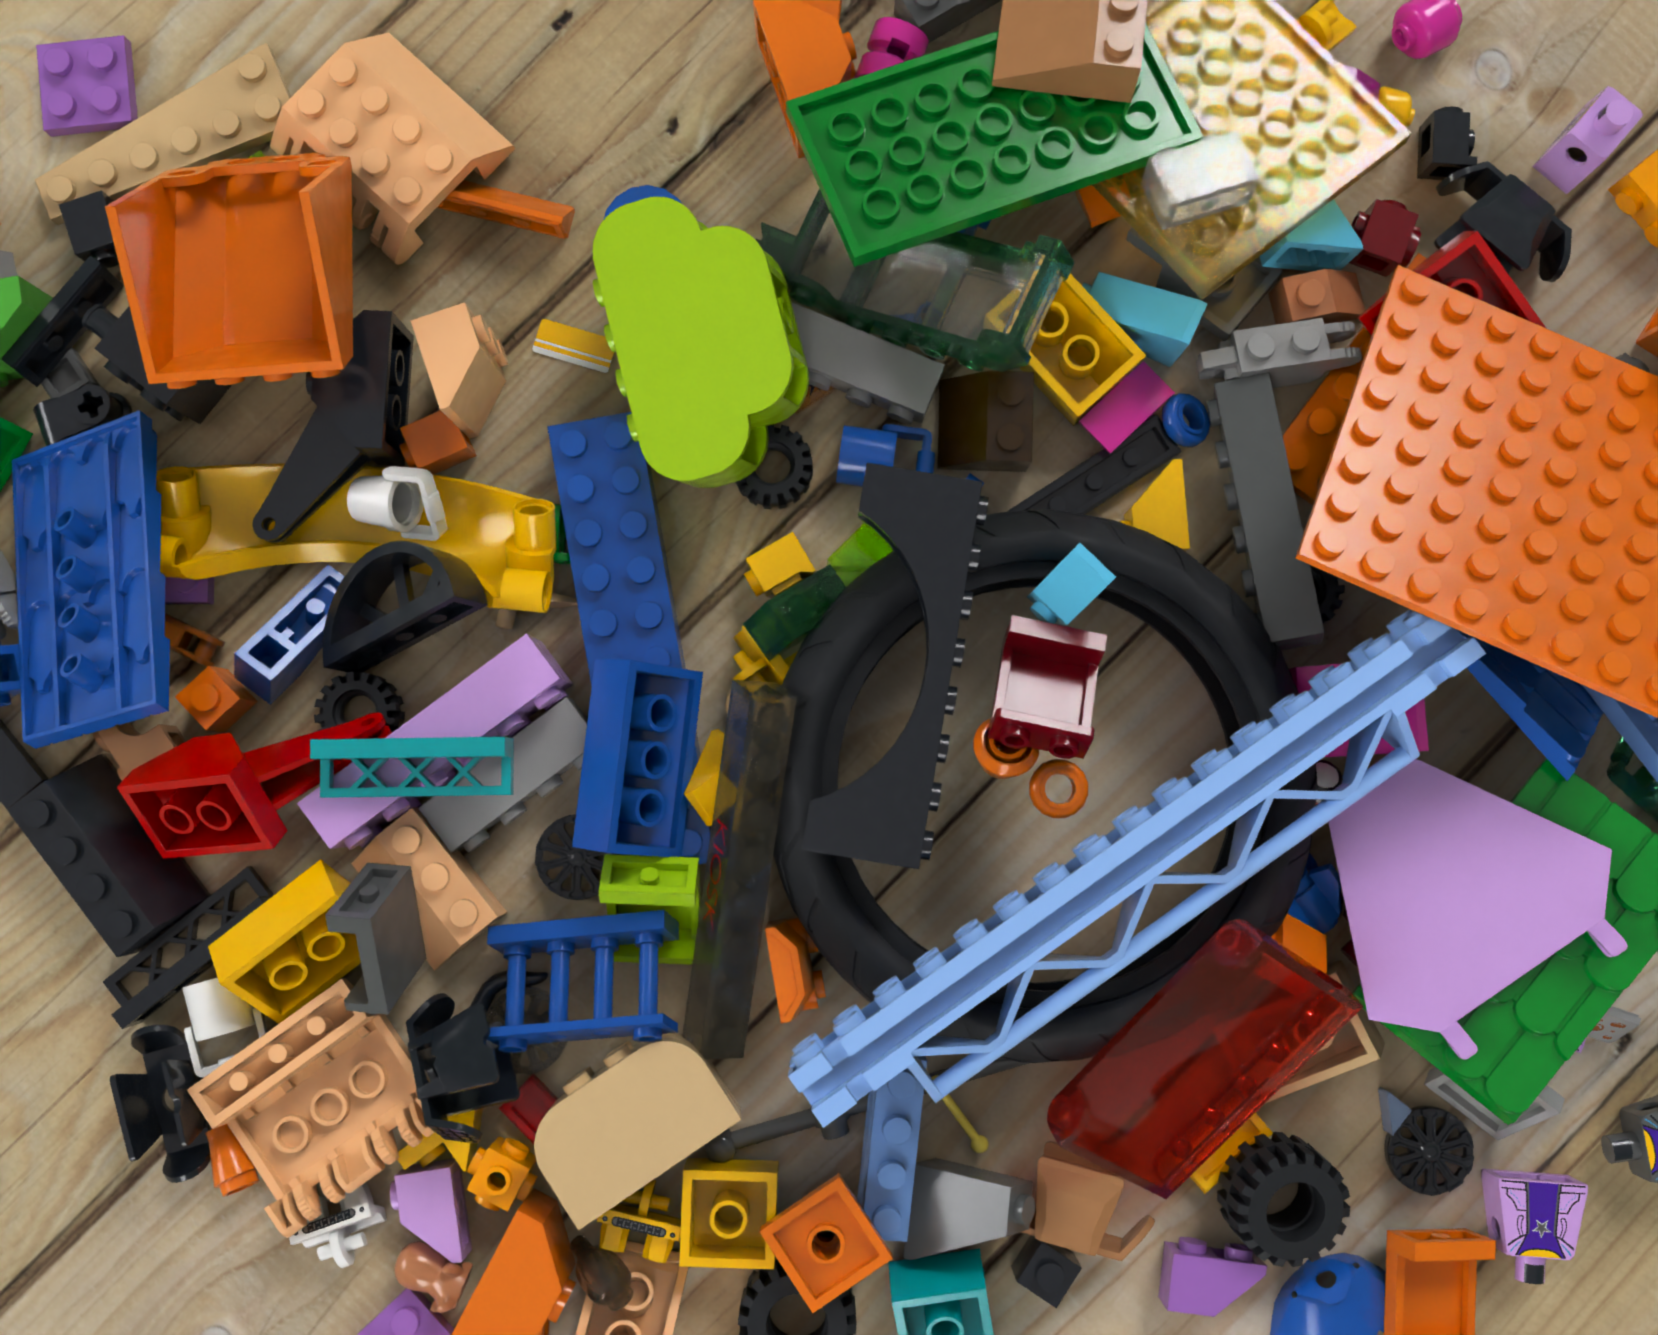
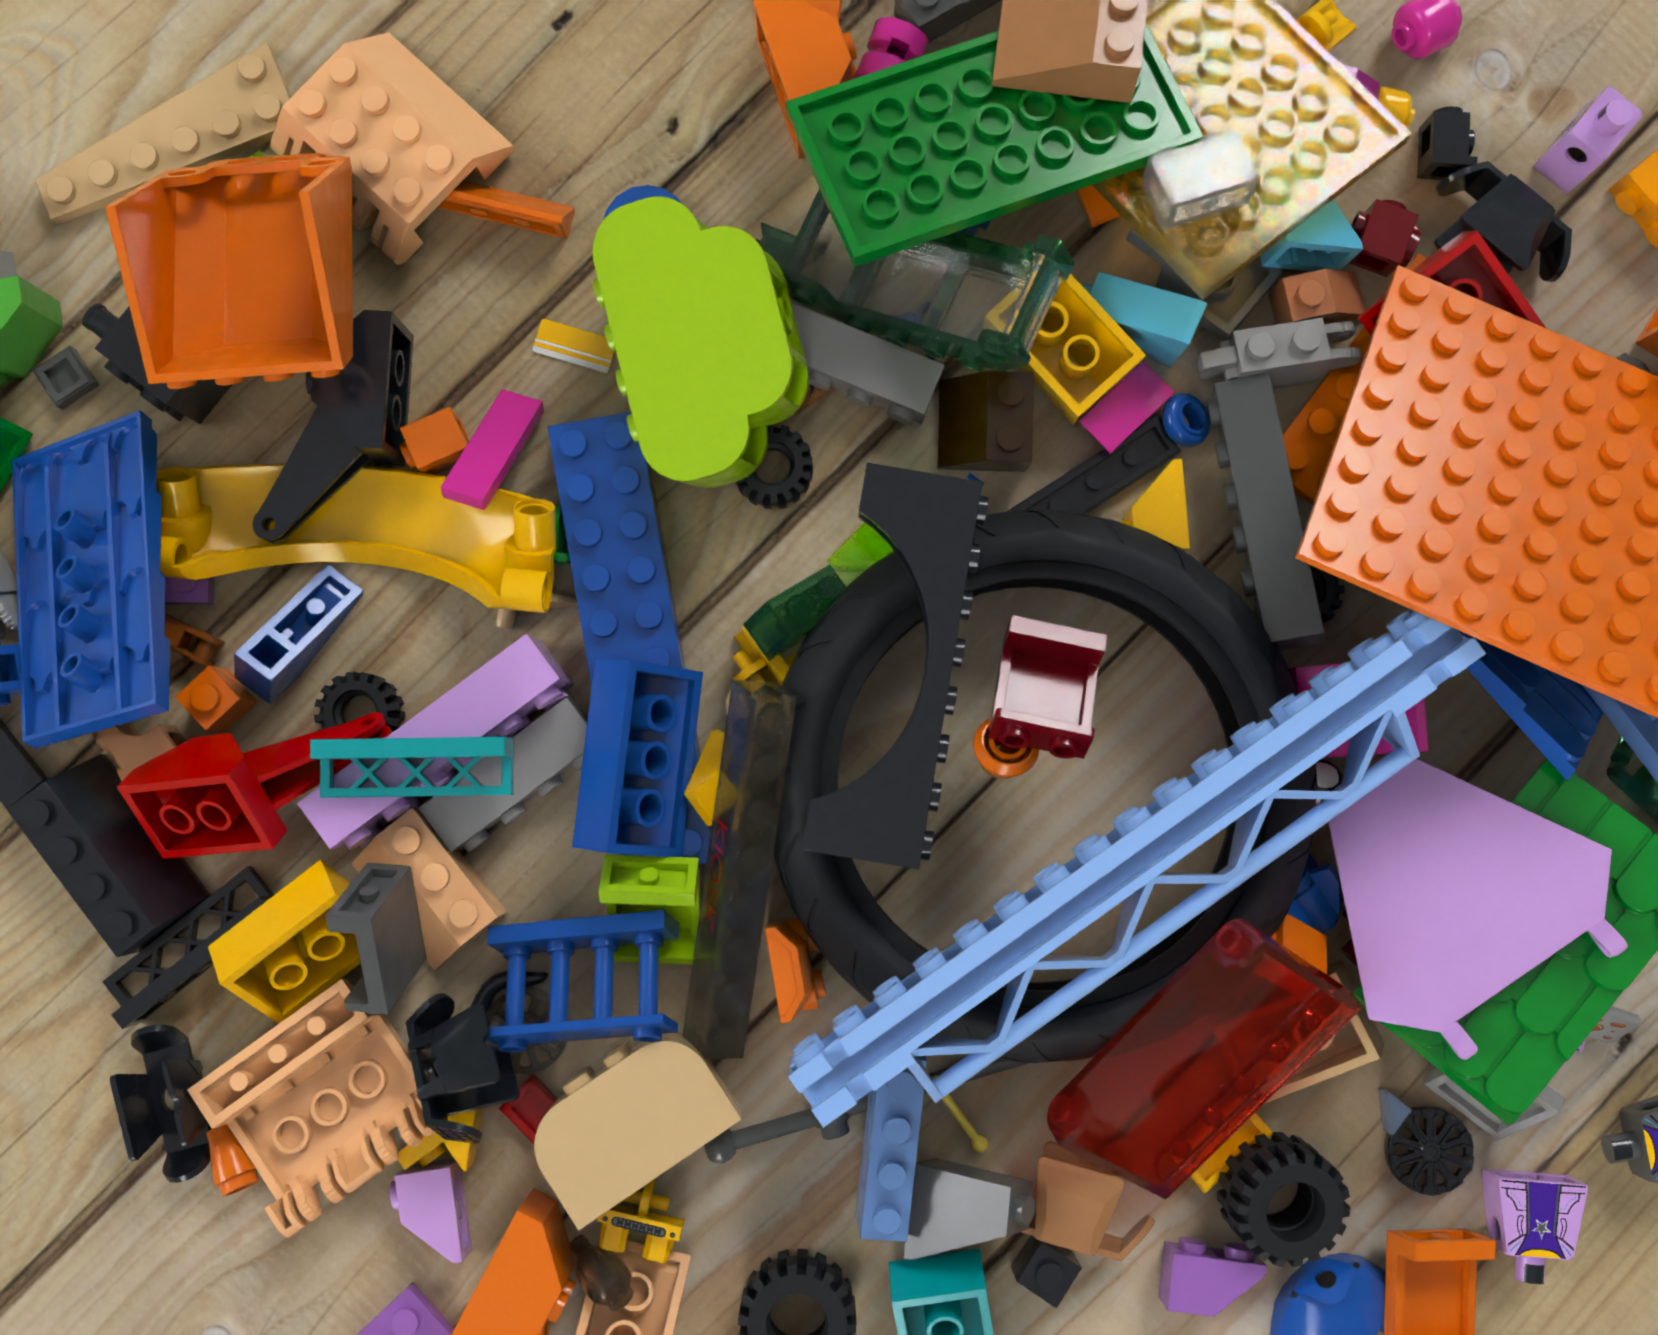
black tile [1,256,124,387] -> none
black piece [33,384,132,446] -> none
medium lavender plate [36,35,138,137] -> none
black brick [59,190,119,268] -> none
white piece [182,977,268,1078] -> none
white hips [289,1183,387,1268] -> none
black window [322,541,488,673] -> none
white piece [347,466,448,541] -> none
nougat animal [394,1241,473,1313] -> none
light nougat slope [410,302,508,439] -> none
light orange brick [466,1136,538,1212] -> none
black wheel [535,814,620,900] -> none
yellow brick [679,1158,779,1270] -> none
yellow window [744,532,816,599] -> none
orange plant [759,1173,893,1313] -> none
blue piece [836,424,935,487] -> none
medium azure slope [1027,543,1116,626] -> none
orange piece [1029,759,1088,818] -> none
none -> dark pink tile [440,389,544,510]

